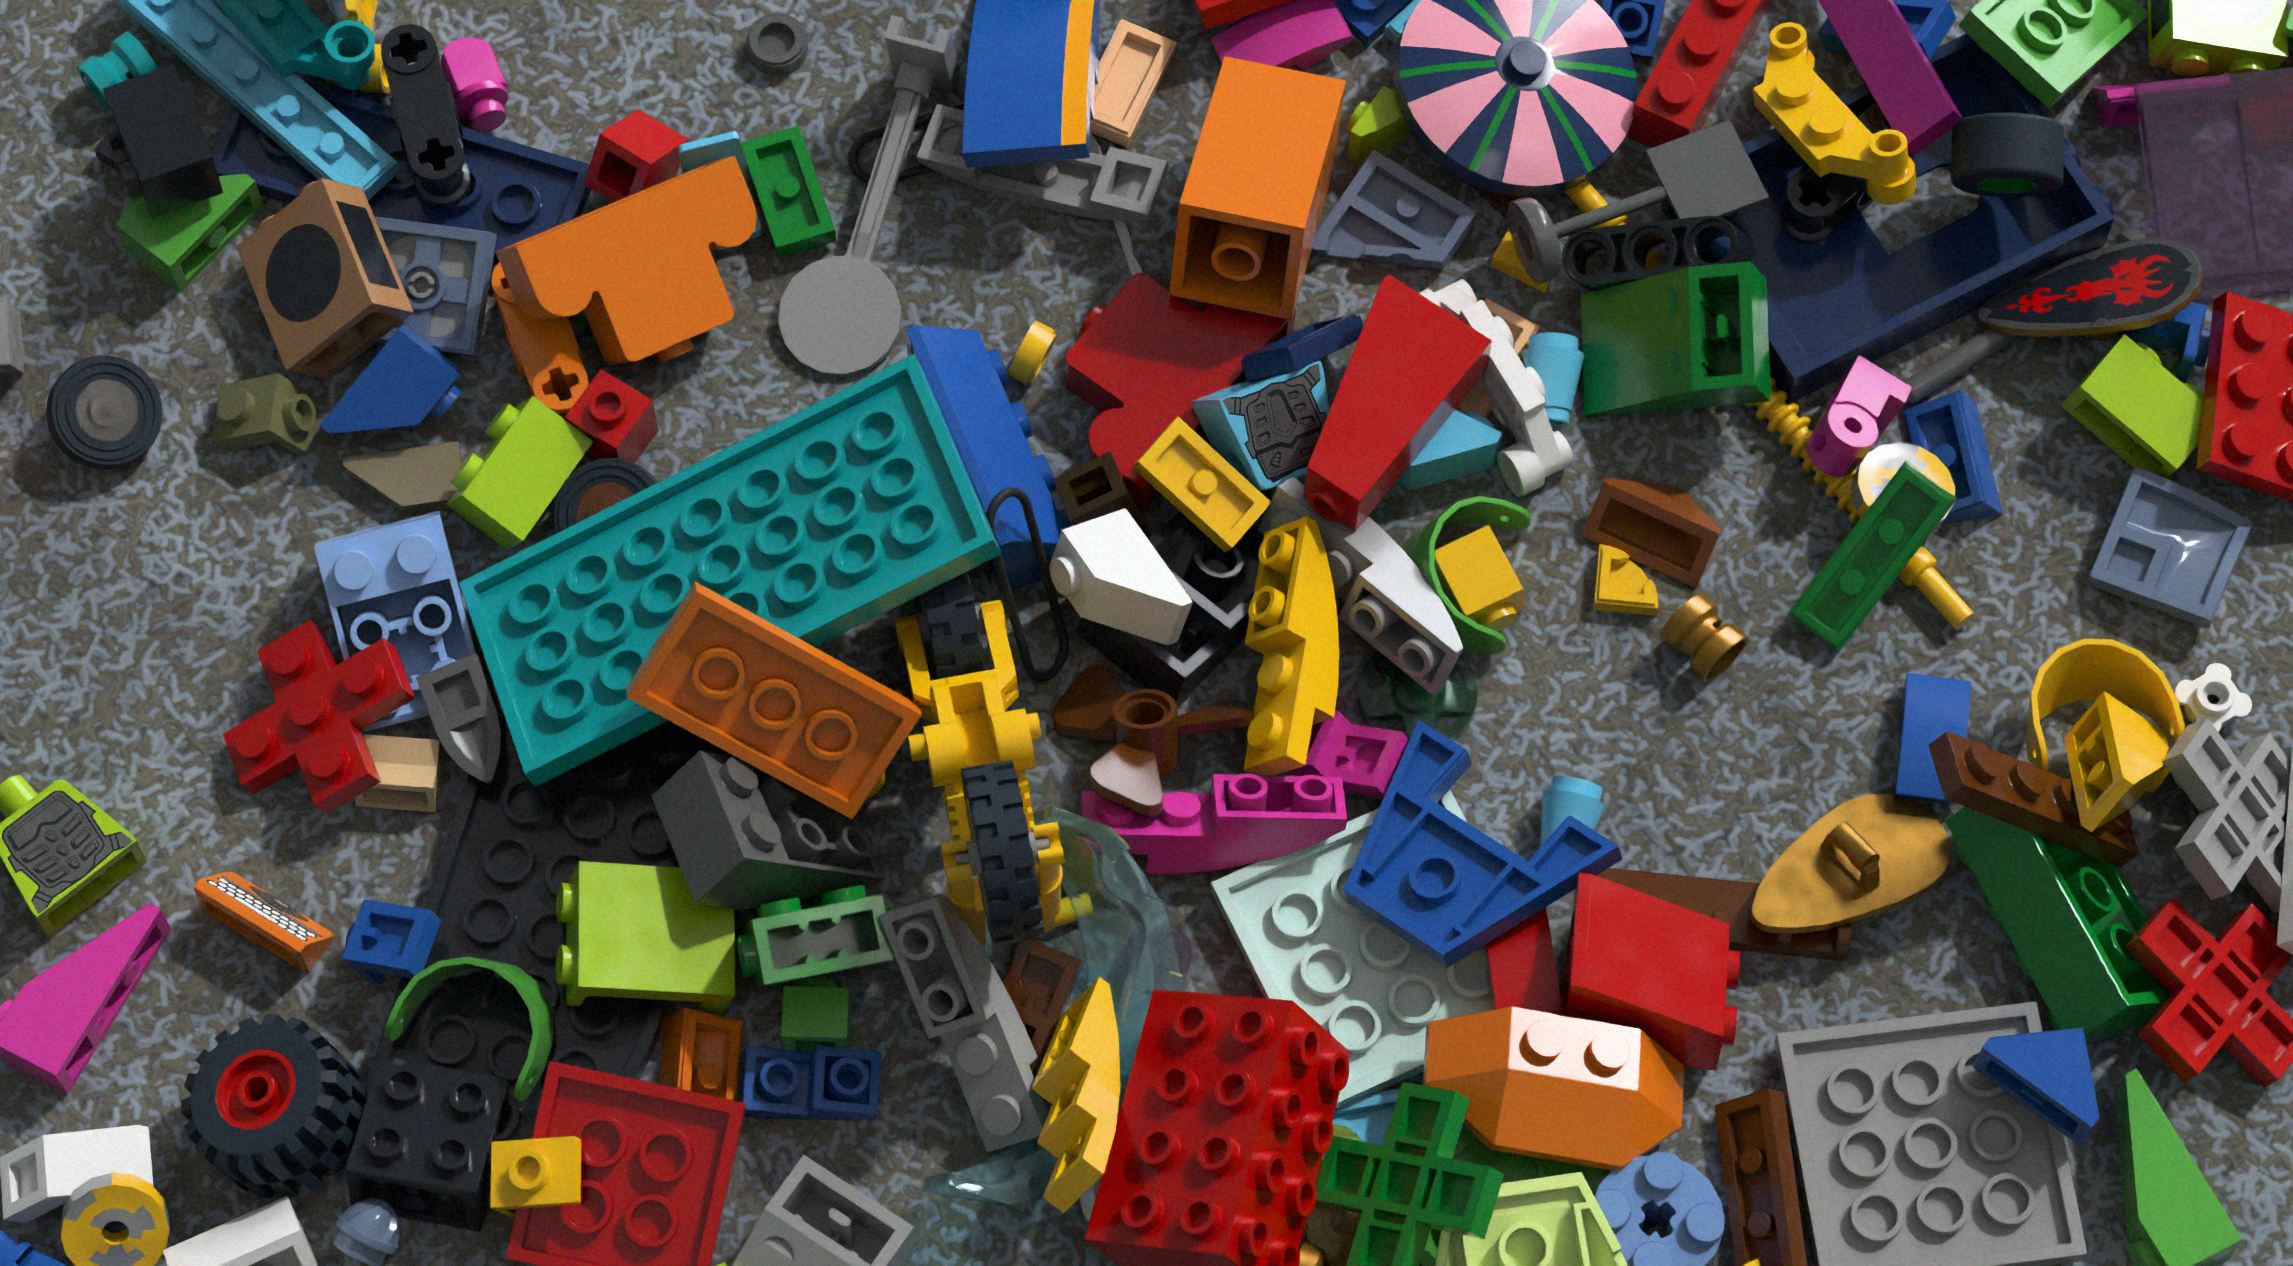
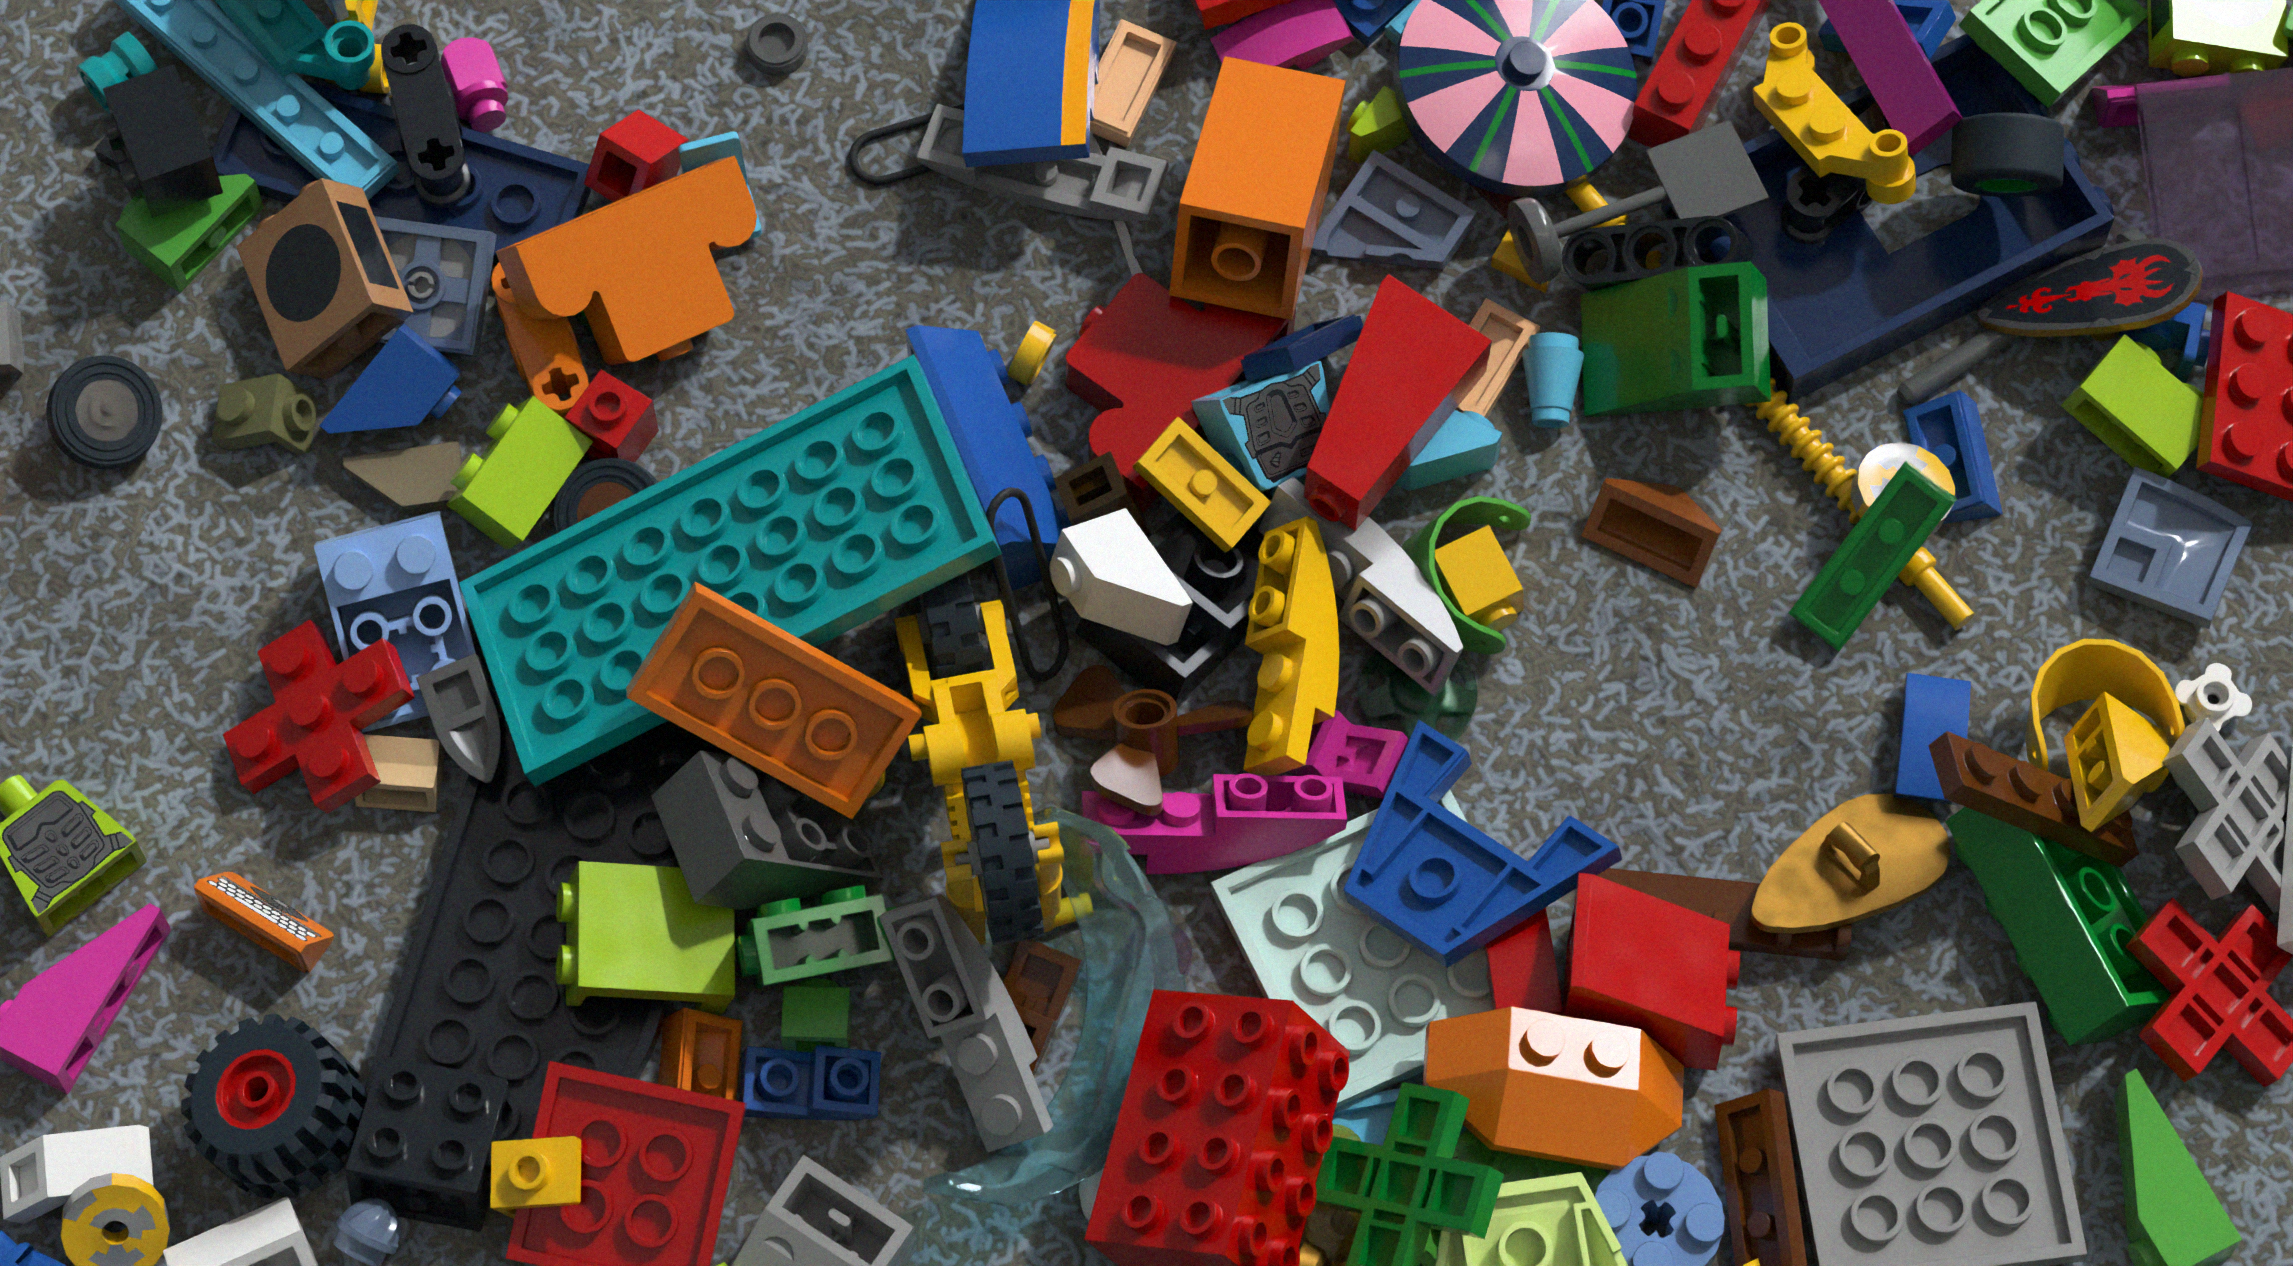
blue bracket [341,899,442,984] -> none
bright green piece [384,957,554,1102] -> none
green plate [741,126,837,259] -> none
light grey piece [778,15,960,377] -> none
yellow slope [1031,976,1121,1213] -> none
white plate [1419,279,1574,497] -> none
medium azure cone [1540,775,1606,847] -> none
yellow tile [1593,544,1658,616] -> none
pearl gold wheel [1659,593,1749,683] -> none
leg [1806,355,1913,477] -> none
blue slope [1973,1028,2100,1147] -> none

